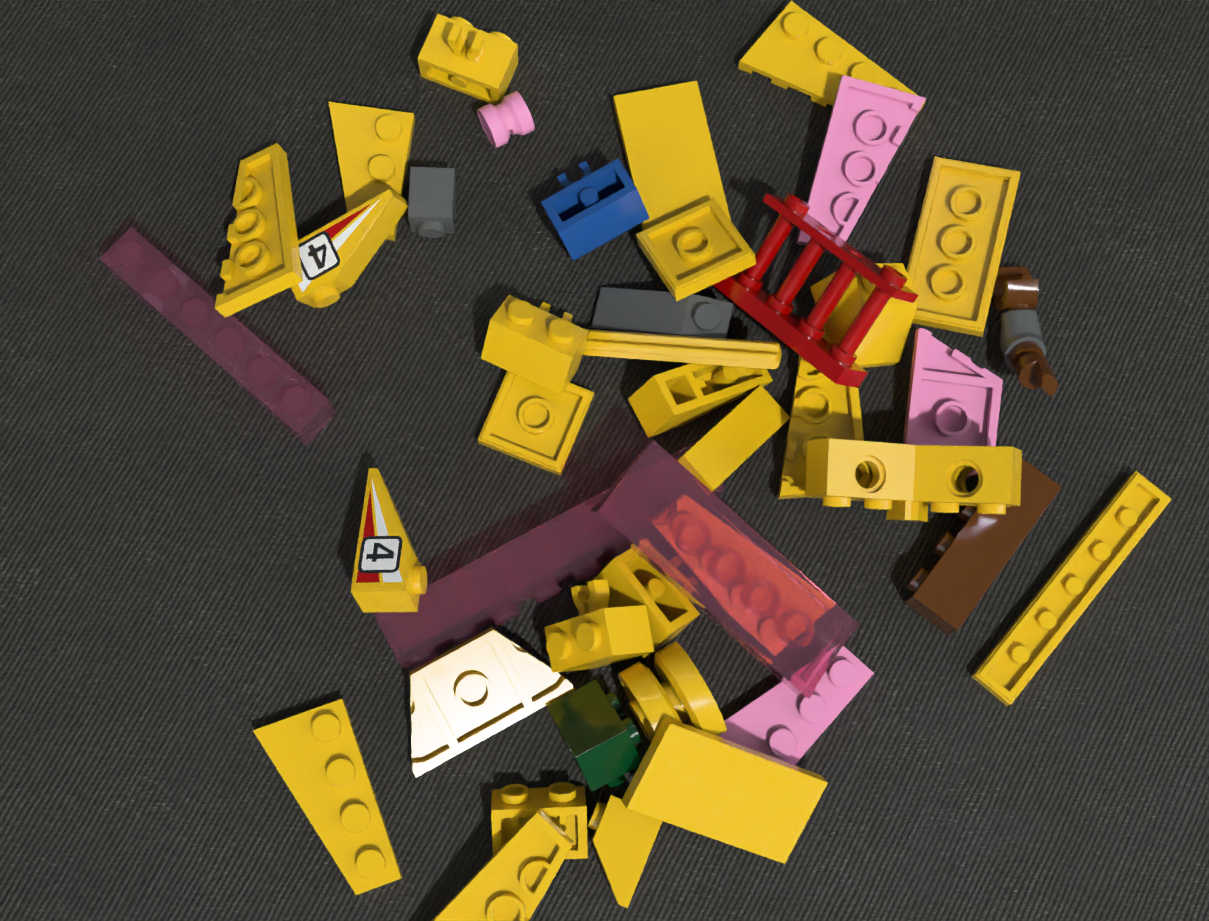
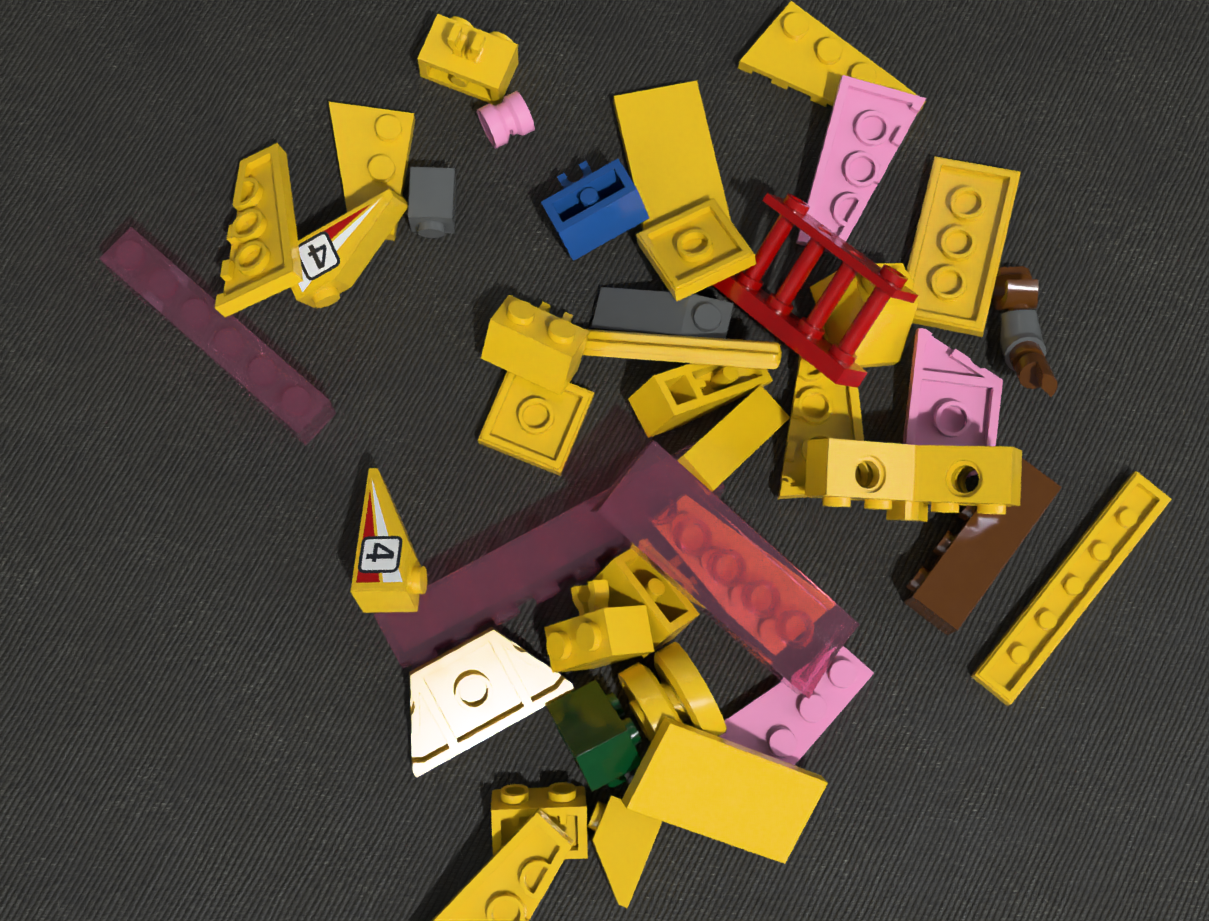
yellow wing [253,699,403,895] -> none

